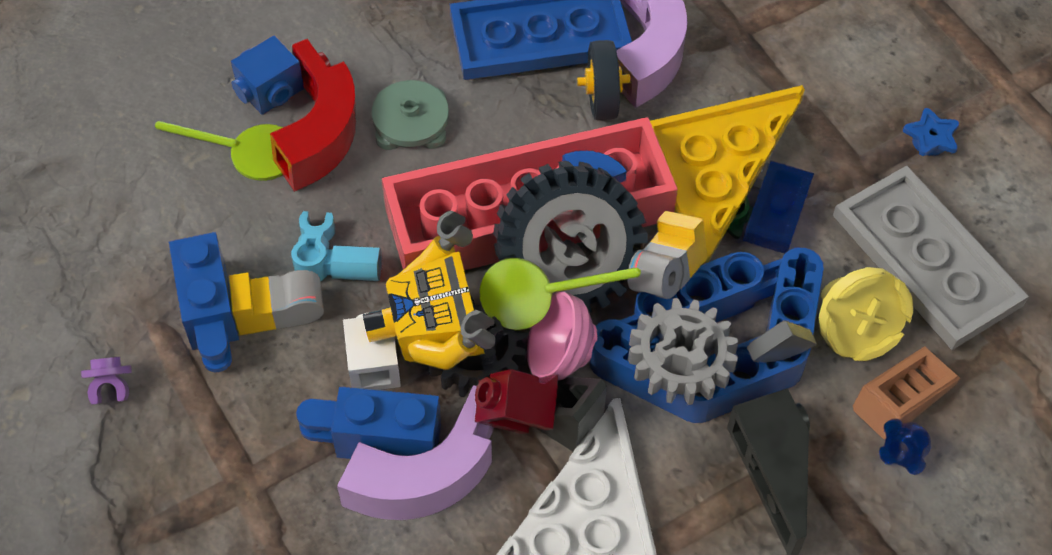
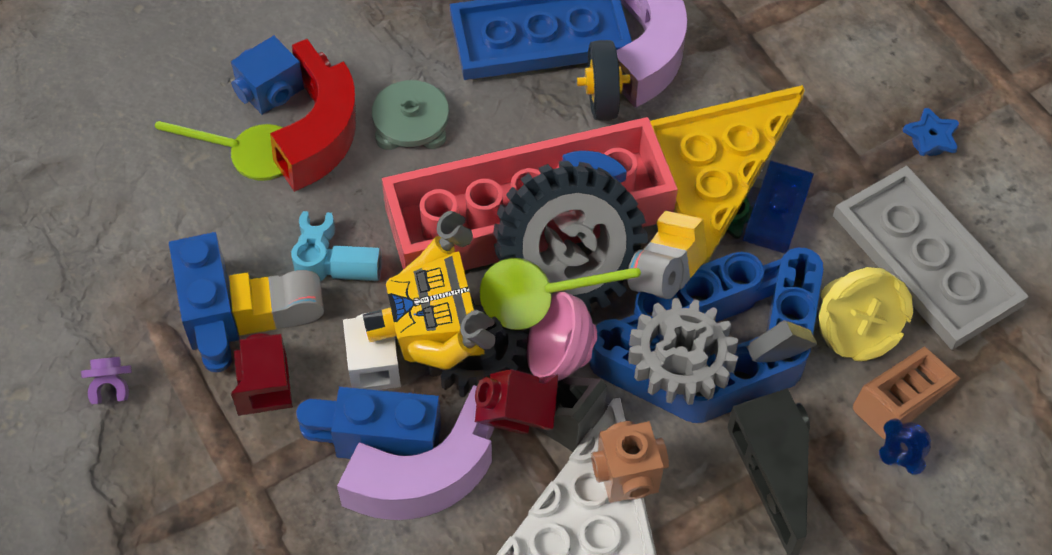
none -> dark red window [231,333,293,416]
none -> nougat brick [591,421,669,503]

